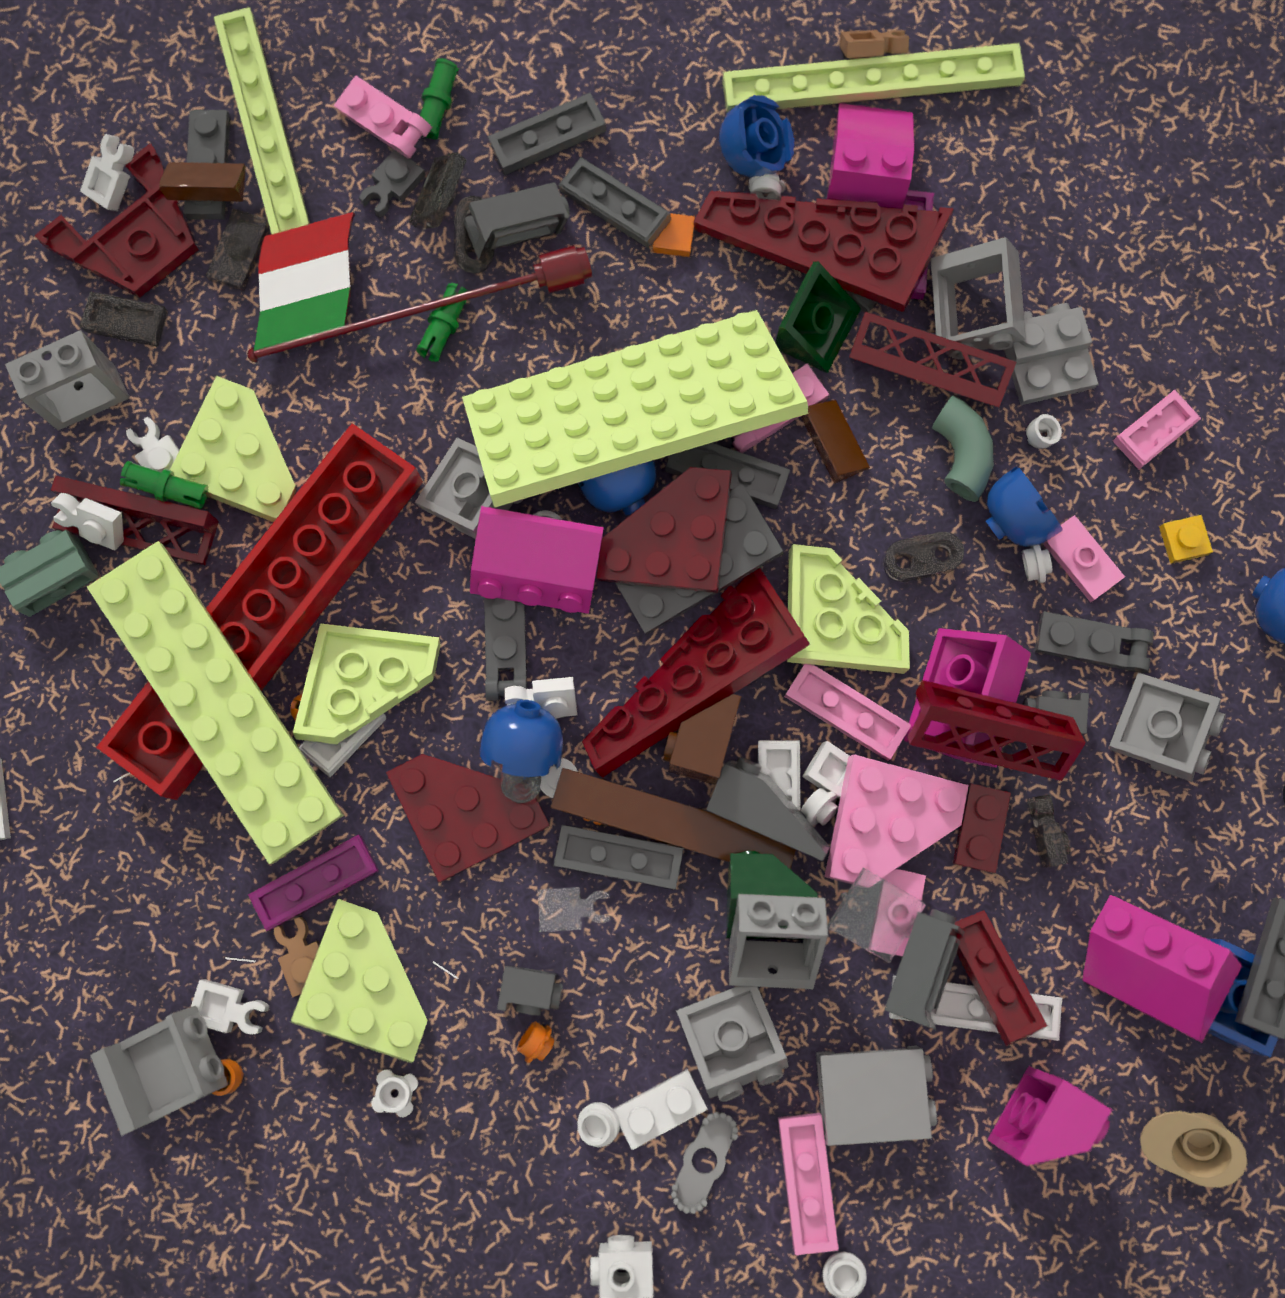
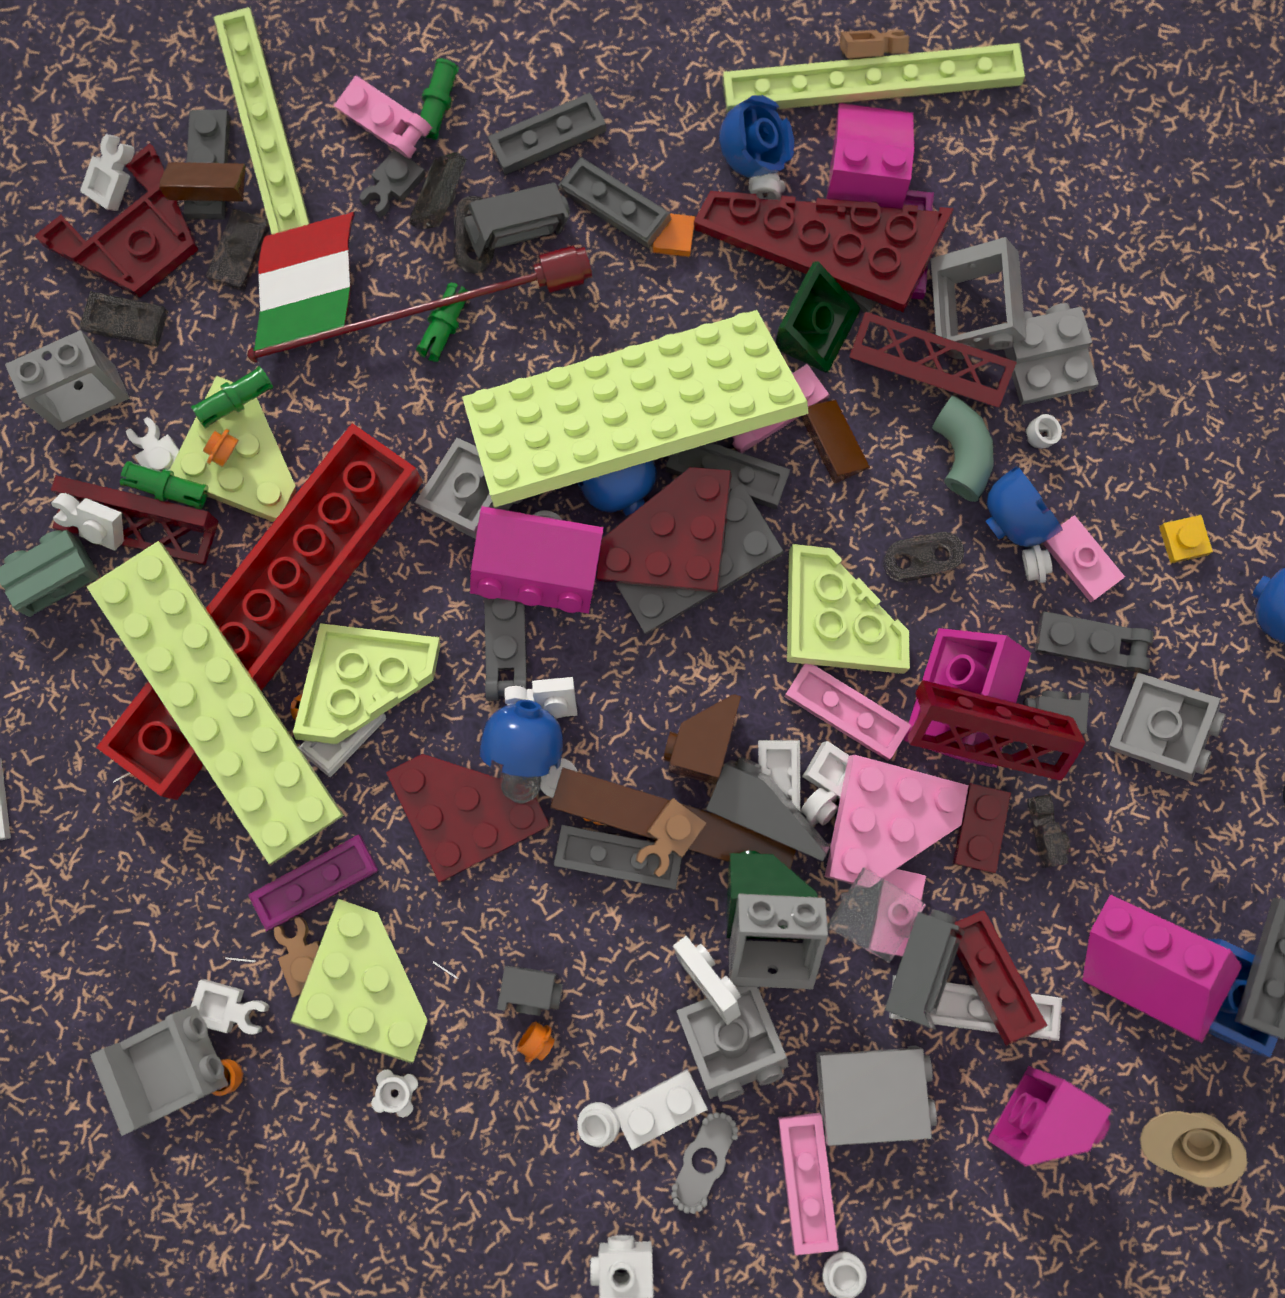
clear plate [538,887,611,932] -> none
dark red wing [582,568,810,778] -> none
bright pink plate [1113,390,1201,470] -> none
none -> green pin [191,366,274,429]
none -> orange plate [203,429,239,467]
none -> medium nougat plate [636,798,707,877]
none -> white plate [673,936,741,1025]

